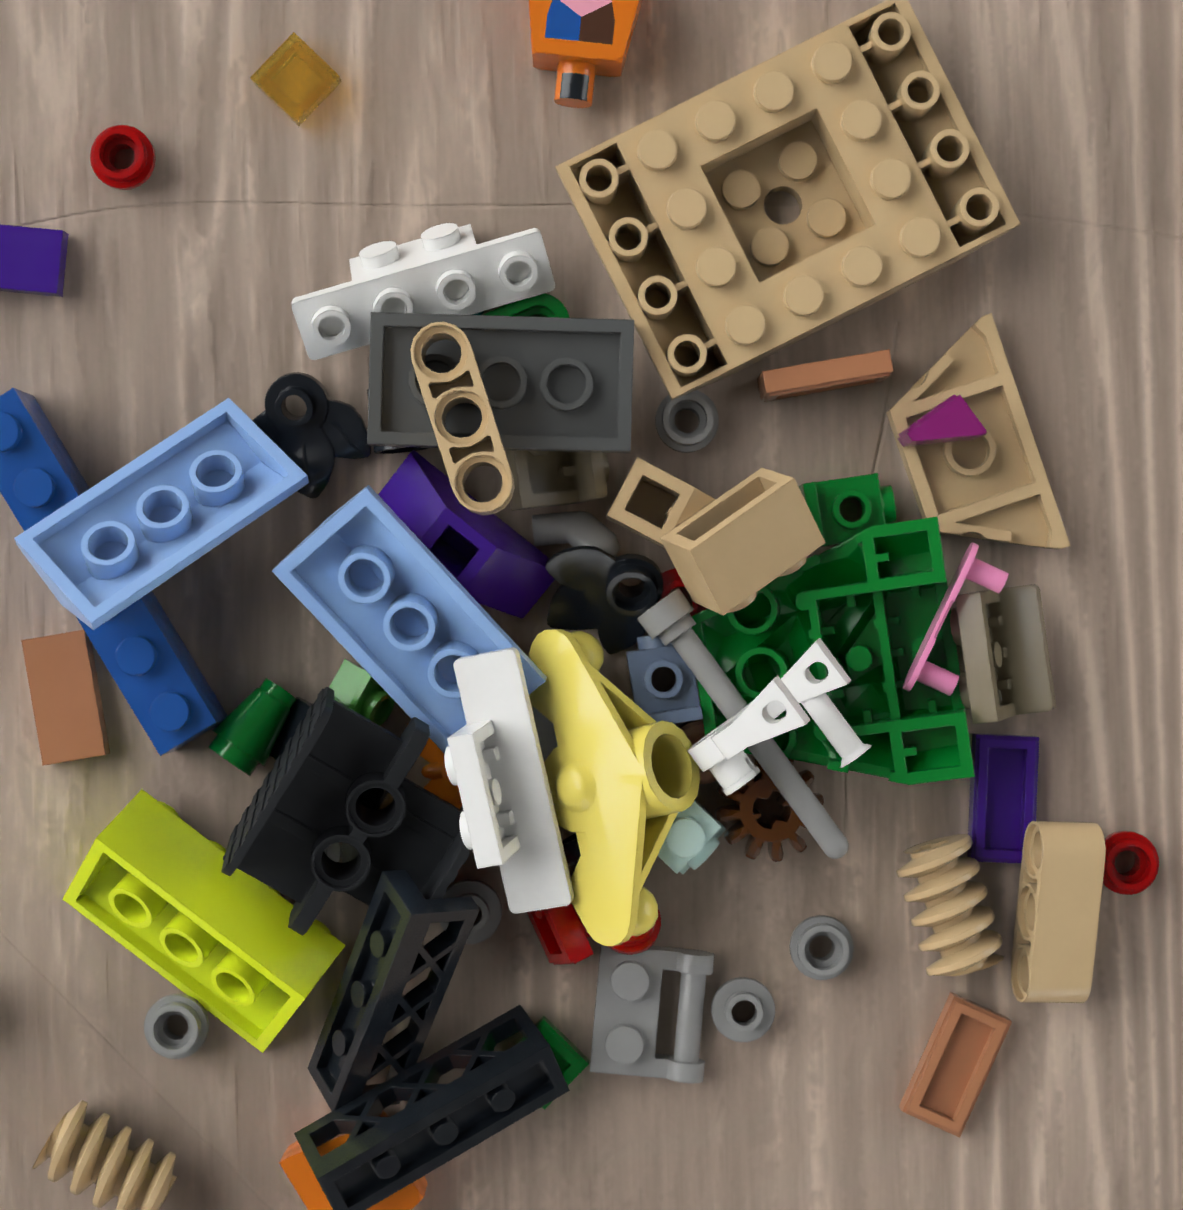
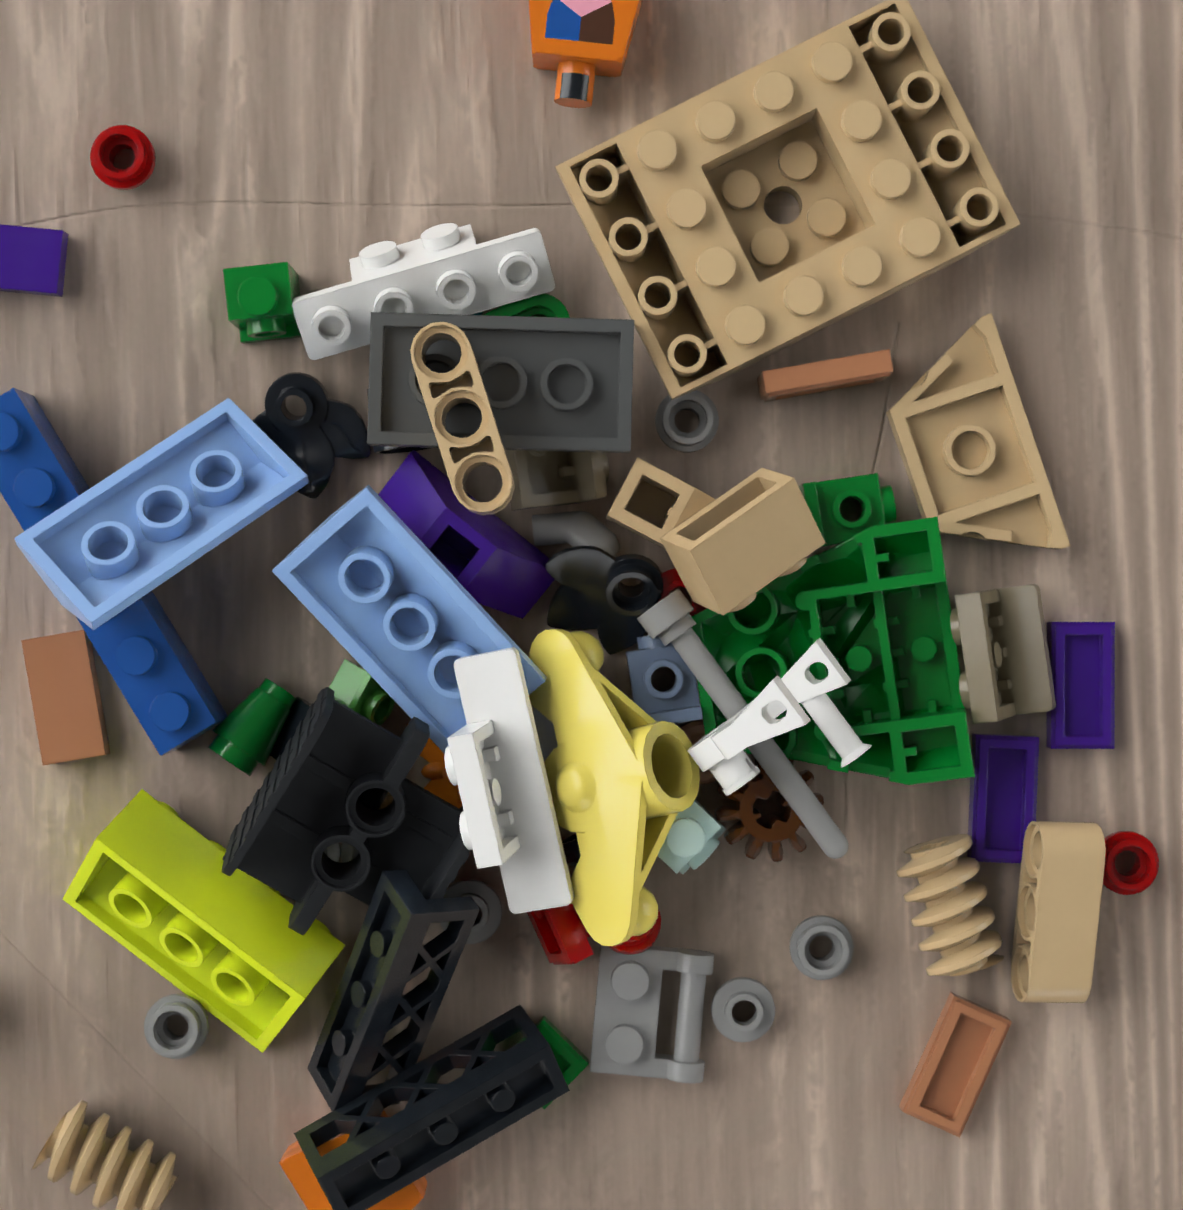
clear yellow tile [250,32,342,127] -> none
magenta slope [898,394,987,447] -> none
bright pink piece [903,542,1009,696] -> none
none -> green brick [223,262,301,344]
none -> dark purple tile [1046,622,1115,749]

